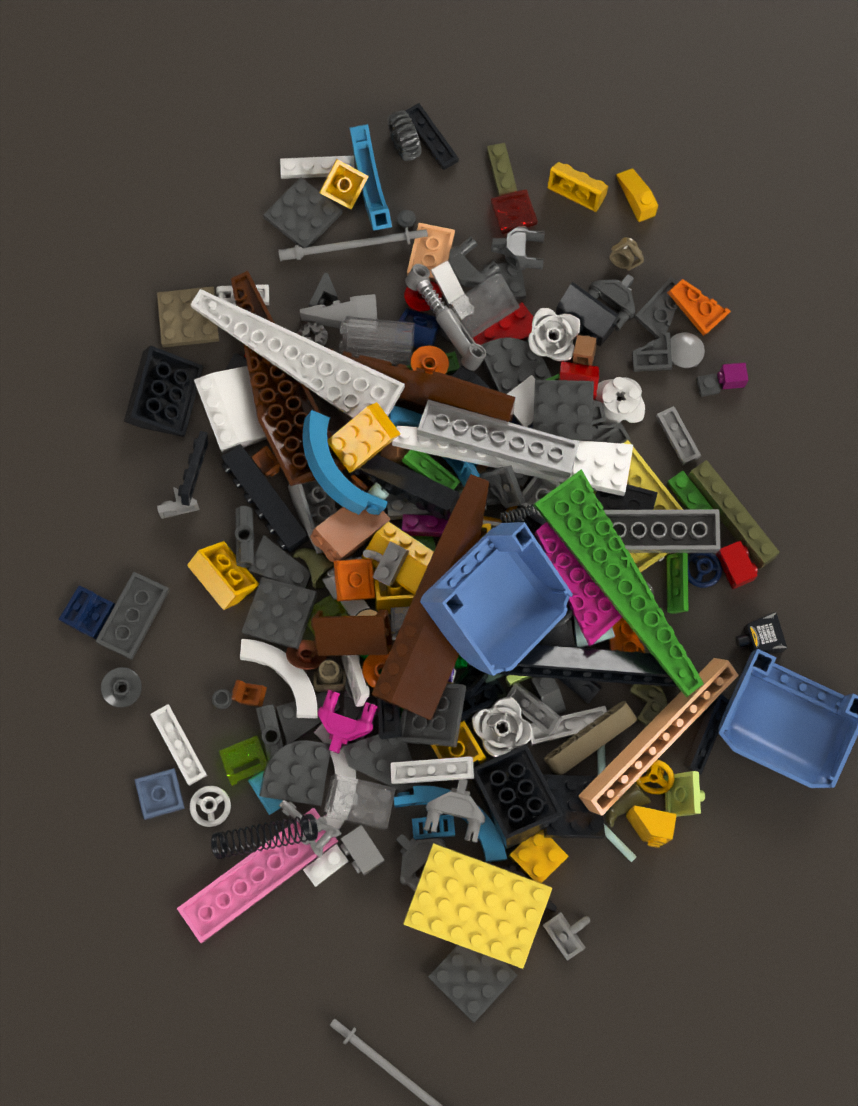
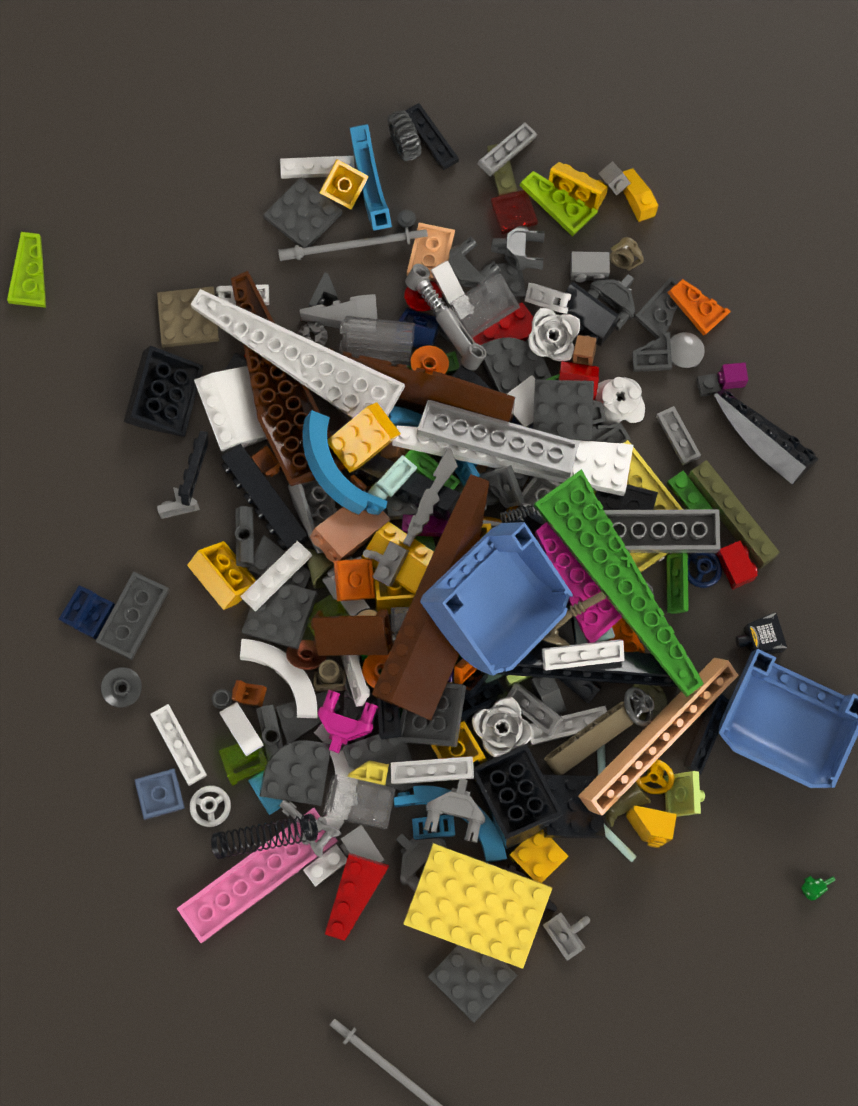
none -> lime wing [7,232,46,308]
none -> white beam [219,702,264,756]
none -> white plate [240,541,312,612]
none -> red wing [325,853,390,941]
none -> light yellow tile [348,760,389,786]
none -> light aqua tile [376,455,417,497]
none -> light grey sword [403,448,458,547]
none -> orange tile [454,659,477,684]
none -> light grey tile [477,122,538,177]
none -> lime wing [519,171,598,237]
none -> white plate [525,283,572,314]
none -> dark tan dish [542,592,606,646]
none -> white plate [542,639,624,670]
none -> light grey brick [570,251,610,282]
none -> light grey brick [598,161,631,196]
none -> dark grey piece [624,687,654,727]
none -> wedge [714,389,819,484]
none -> green piece [801,876,836,901]

